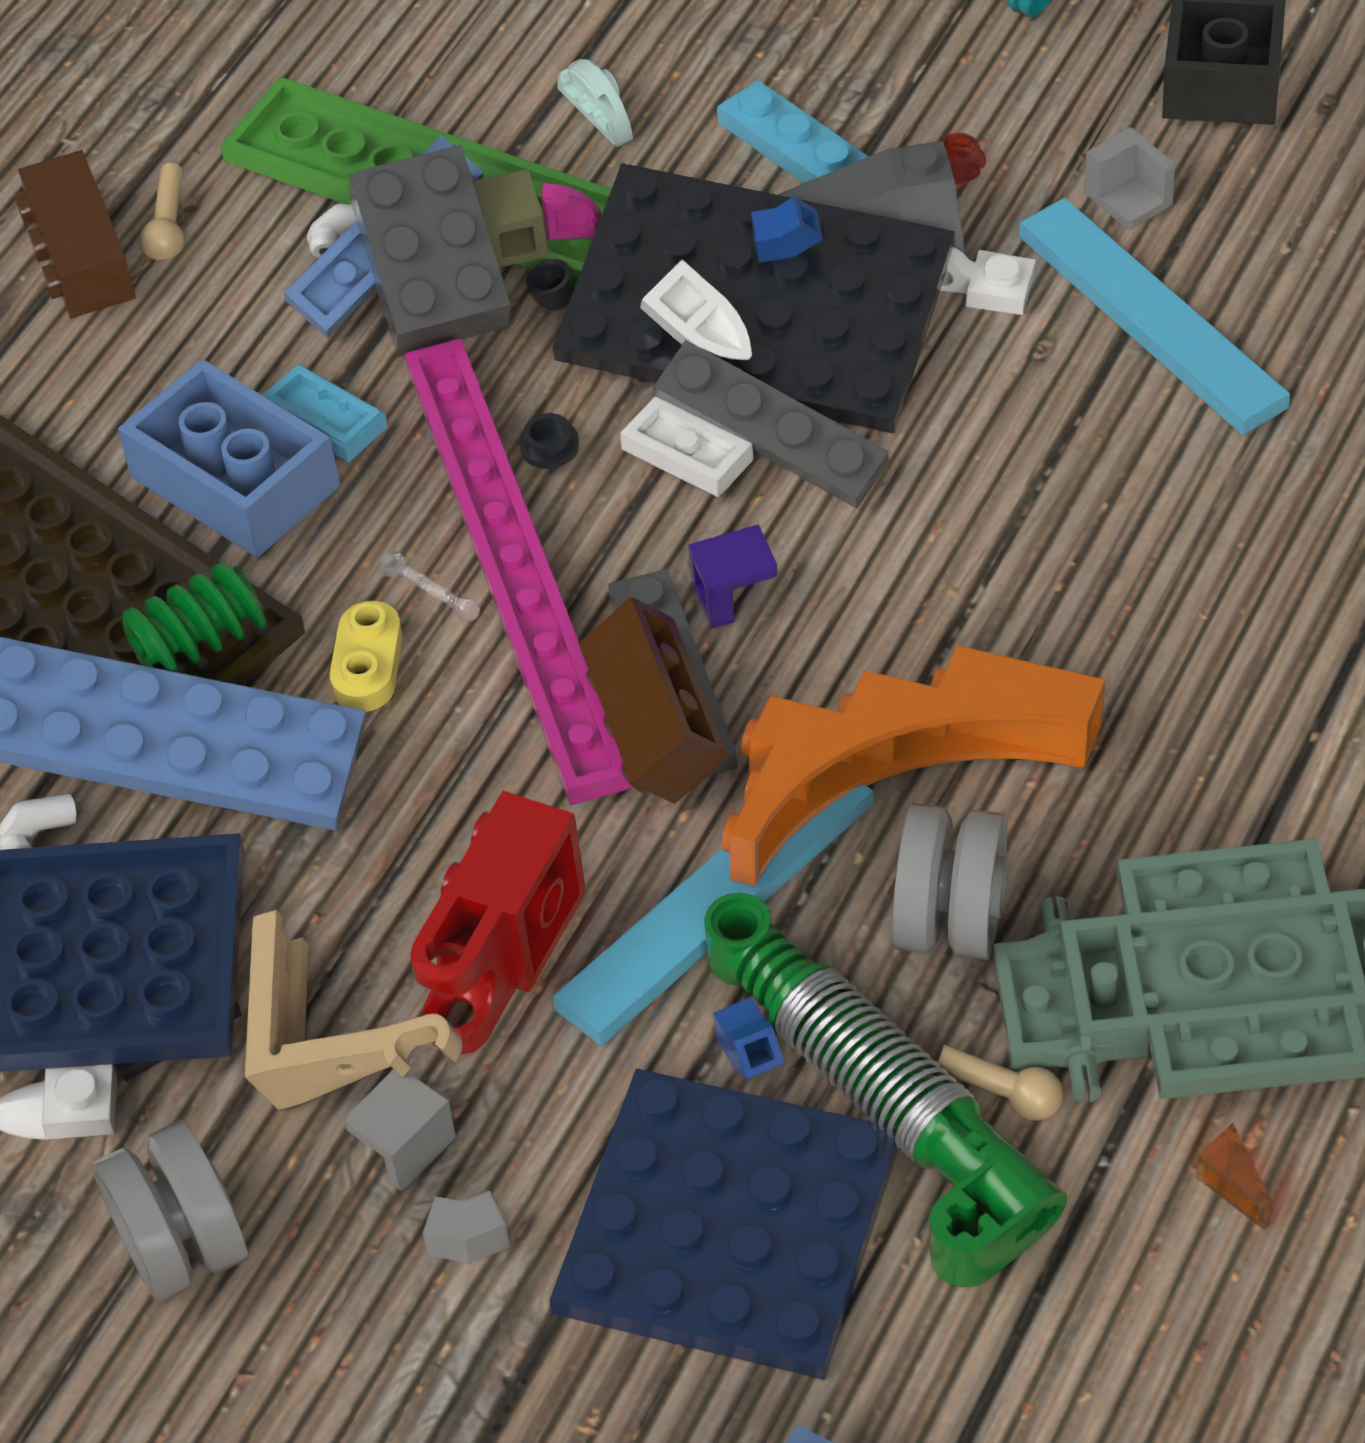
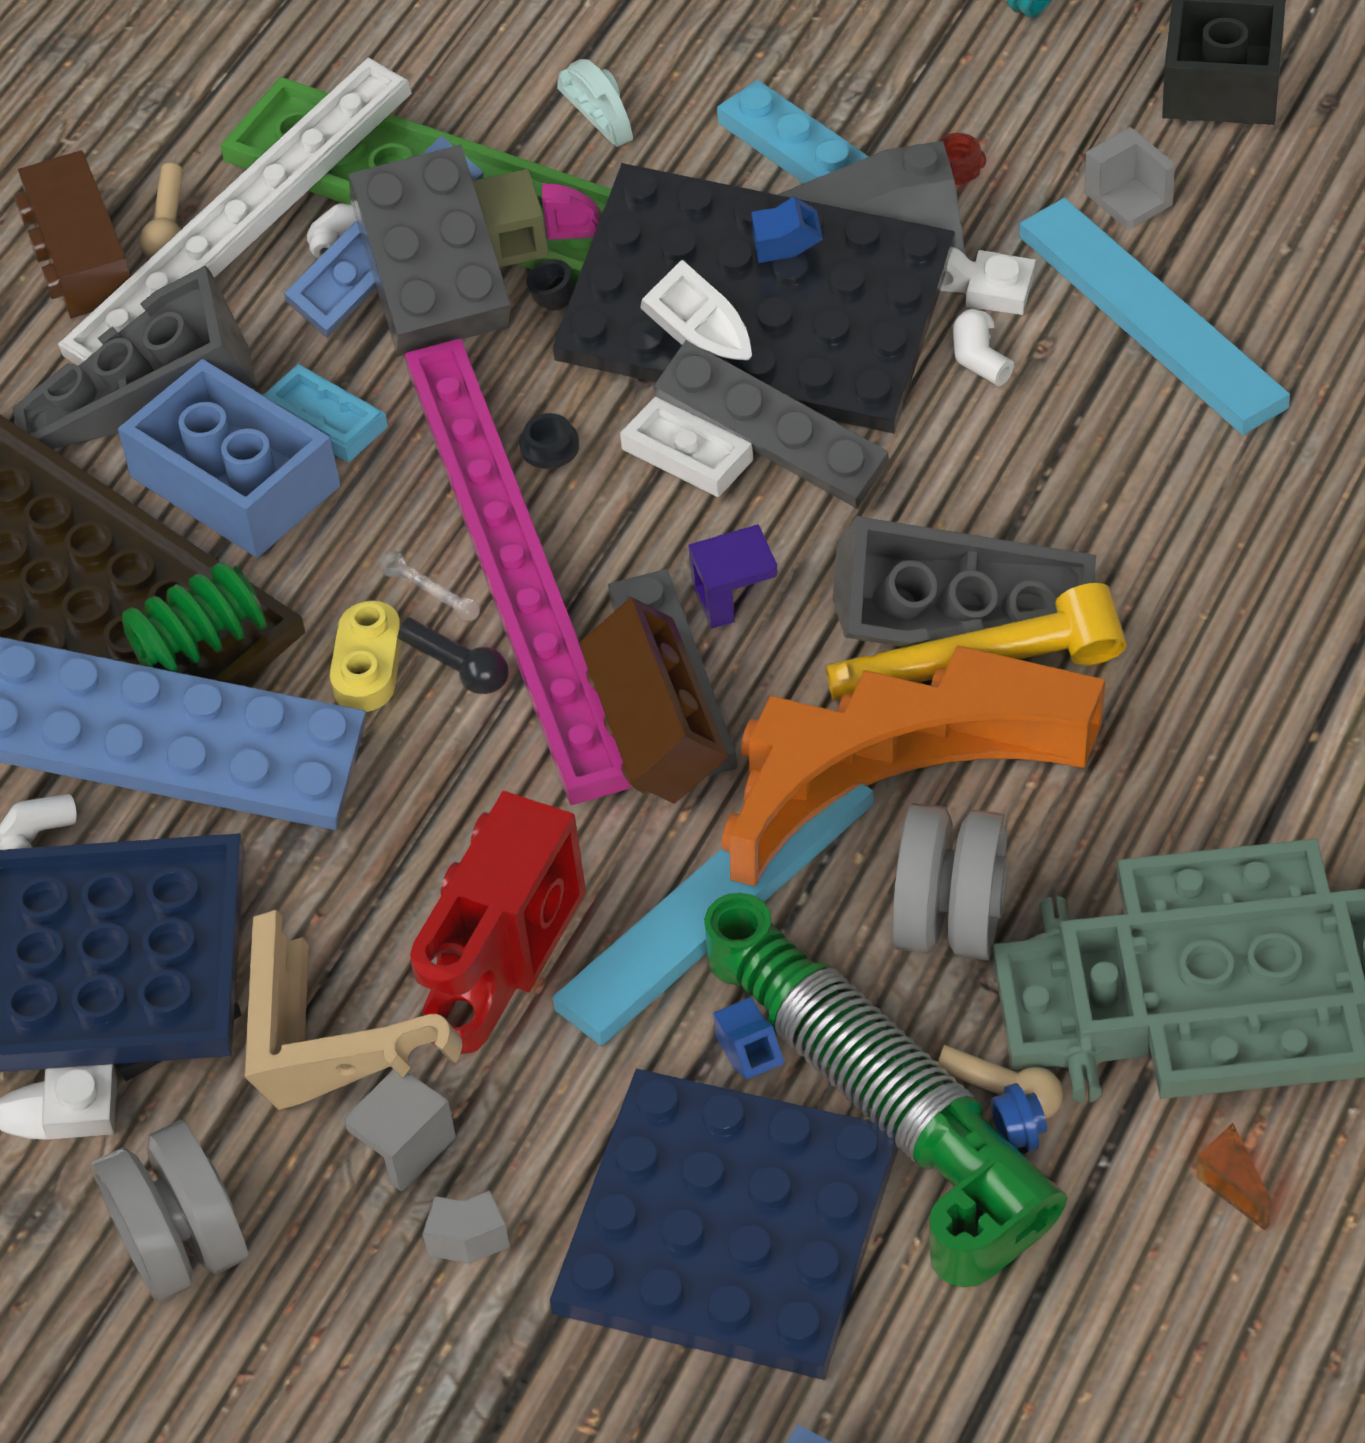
none -> dark grey wedge [13,265,257,449]
none -> white tile [58,58,412,365]
none -> black bar [397,617,509,694]
none -> yellow piece [825,583,1127,702]
none -> dark grey wedge [833,516,1096,647]
none -> white arm [953,309,1014,386]
none -> blue plate [990,1083,1047,1153]

